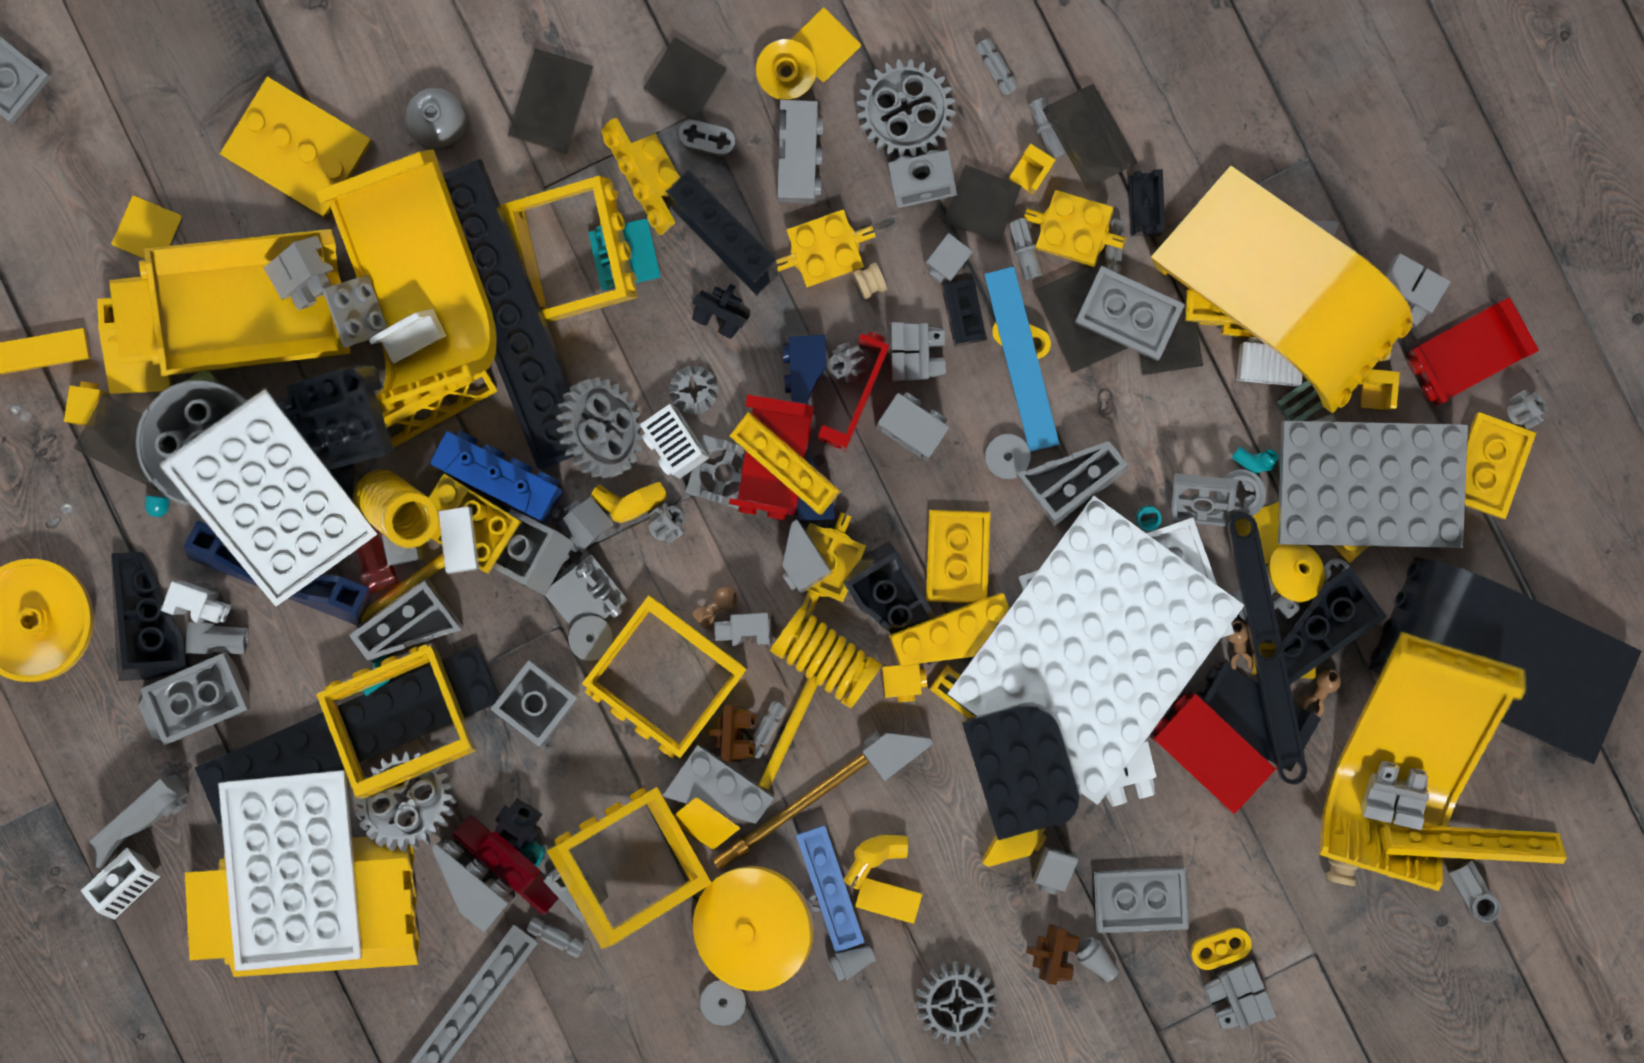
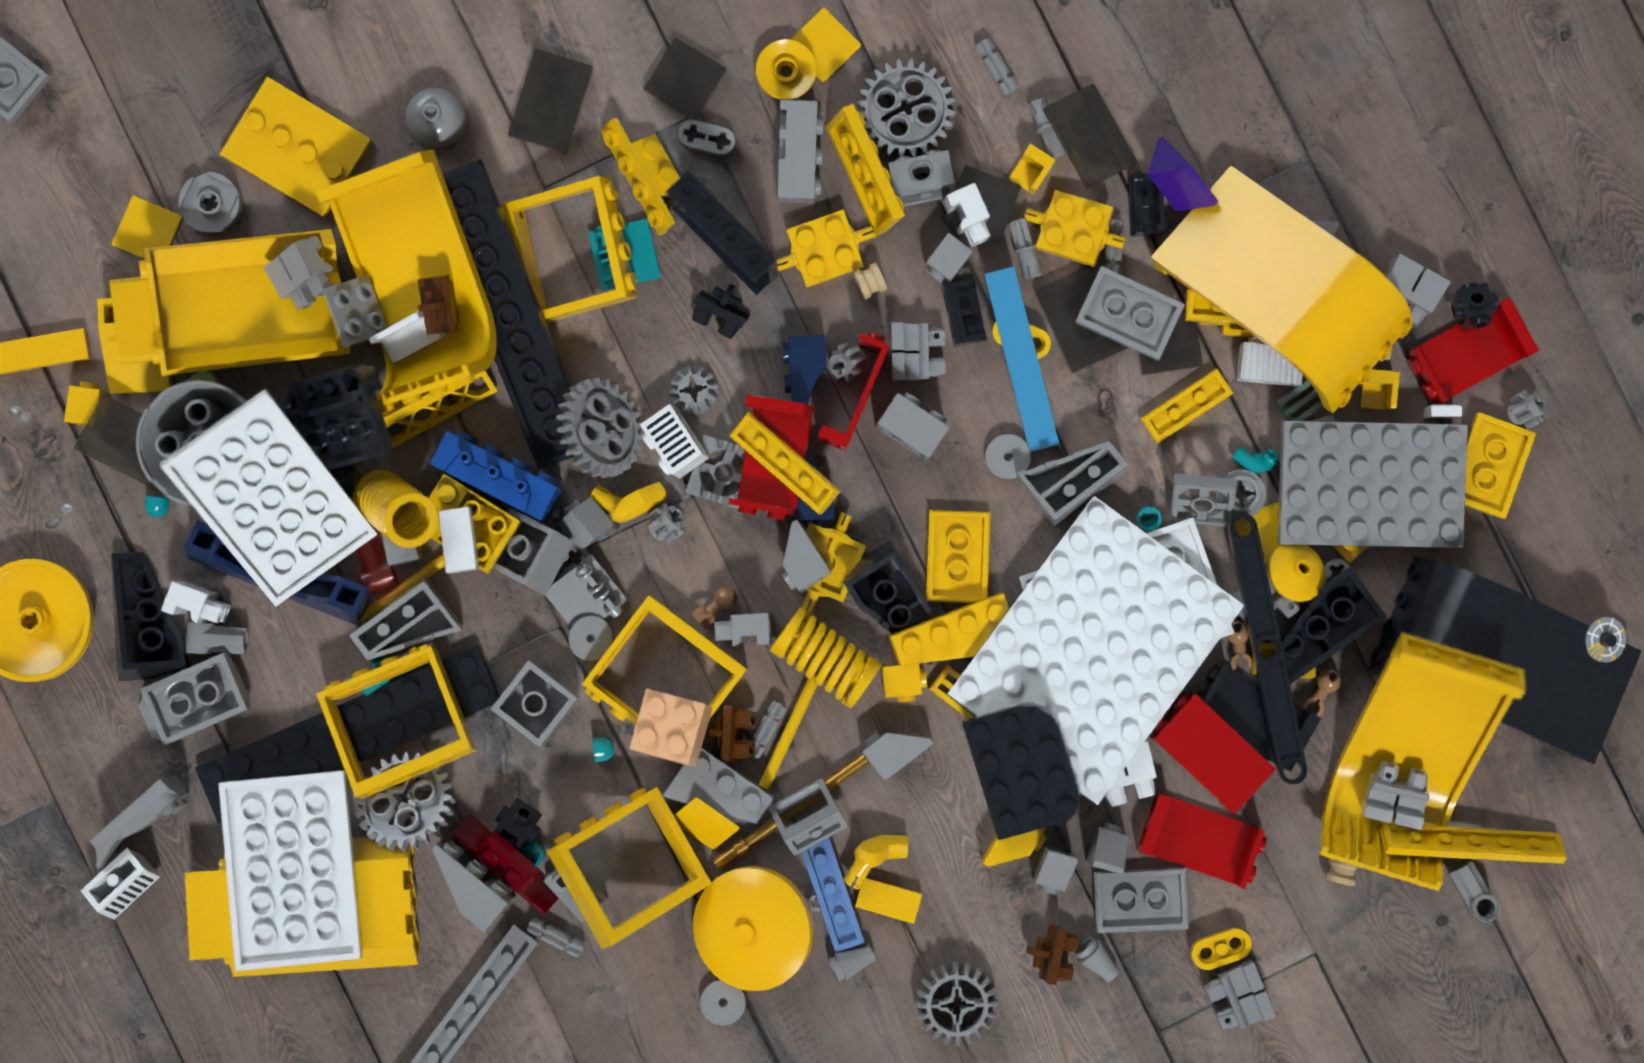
none -> light grey plate [178,172,242,234]
none -> reddish brown hips [417,275,459,335]
none -> teal hinge [592,737,614,763]
none -> light nougat brick [629,688,712,768]
none -> light grey tile [768,778,848,856]
none -> yellow plate [826,104,905,236]
none -> white hips [943,183,991,248]
none -> light grey slope [1086,822,1129,875]
none -> red panel [1136,792,1267,889]
none -> yellow tile [1140,368,1234,444]
none -> dark purple slope [1147,136,1219,211]
none -> white tile [1424,404,1462,419]
none -> black brick [1451,282,1499,331]
none -> light grey piece [1585,617,1626,663]

